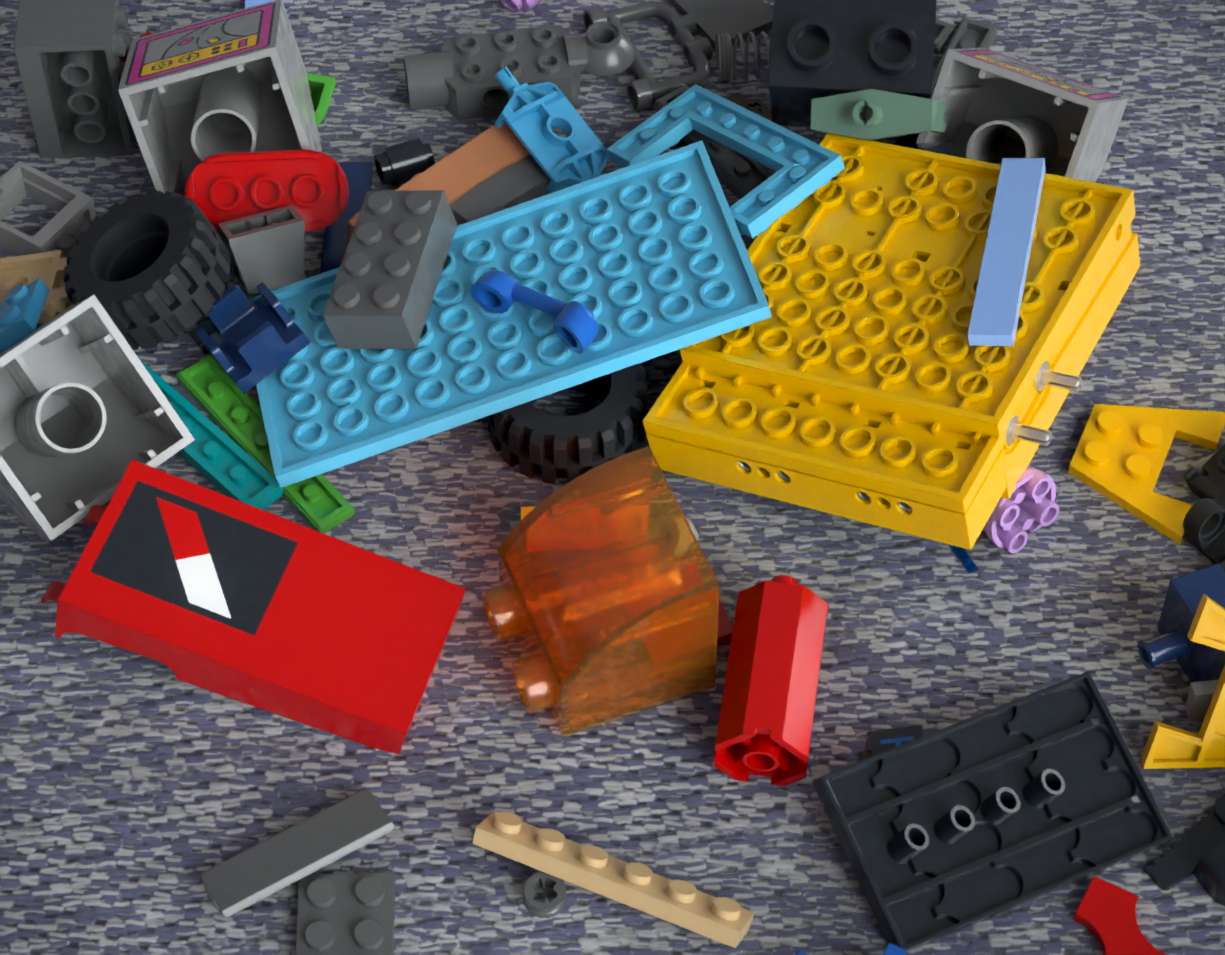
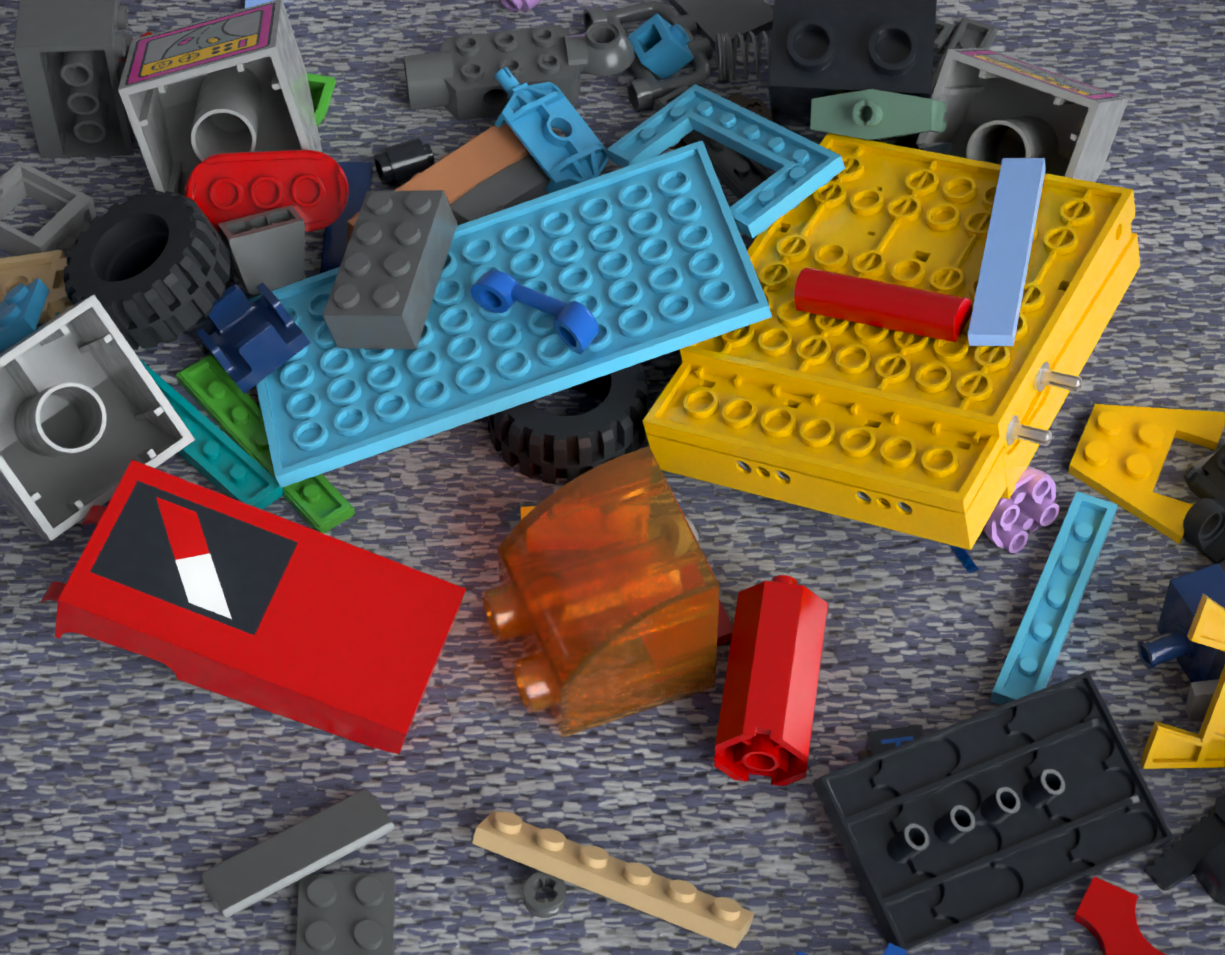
none -> dark azure brick [628,13,694,79]
none -> red brick [794,267,972,343]
none -> medium azure plate [991,491,1118,705]

